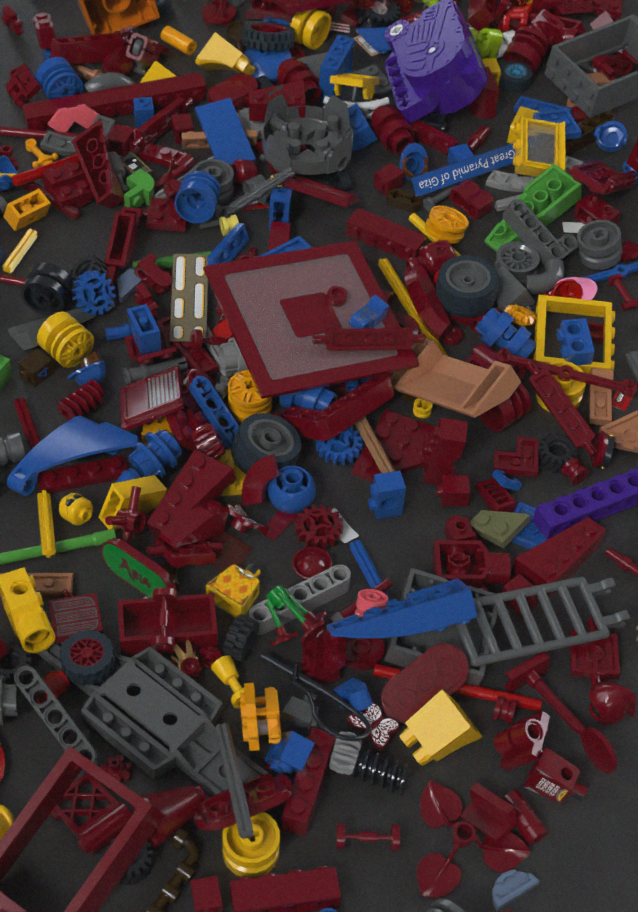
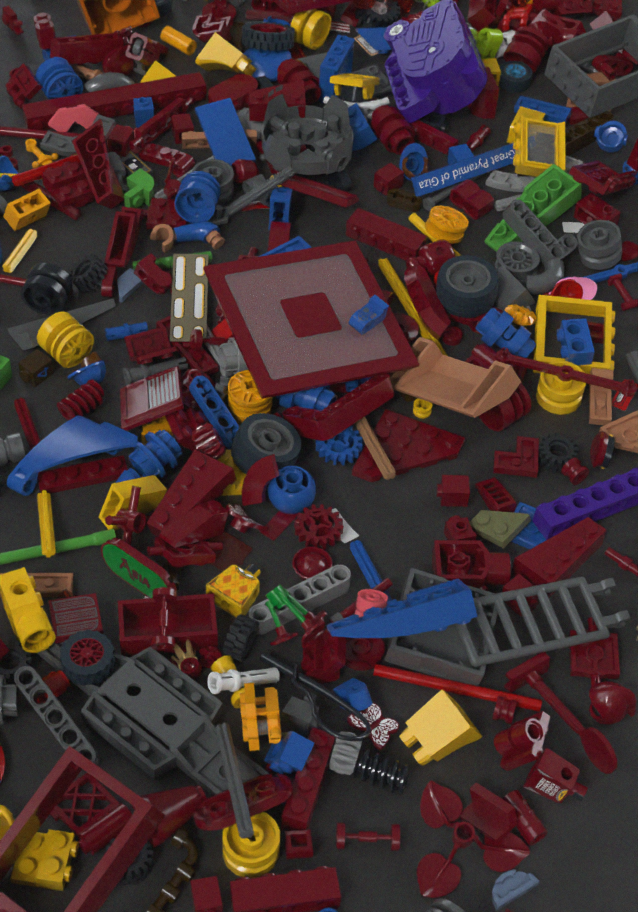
yellow head [59,493,93,526] -> none
blue gear [72,270,116,316] -> none
dark red plant [100,755,133,783] -> none
blue slope [127,304,161,355] -> none
dark red plate [134,283,159,318] -> none
dark red bar [154,165,187,191] -> none
blue plate [206,223,250,265] -> none
light yellow wheel [219,214,239,236] -> none
dark red plate [312,327,426,351] -> none
dark red tile [326,286,348,307] -> none
blue brick [368,471,406,519] -> none
dark red tile [381,643,469,724] -> none
dark red wedge [422,418,467,485] -> none
blue tile [492,469,522,491] -> none
dark red plate [526,361,598,457] -> none
blue plate [532,109,582,140] -> none
none -> yellow plate [10,829,79,891]
none -> piece [150,222,225,253]
none -> dark red brick [193,13,233,44]
none -> white pin [207,667,280,694]
none -> dark red brick [285,830,313,859]

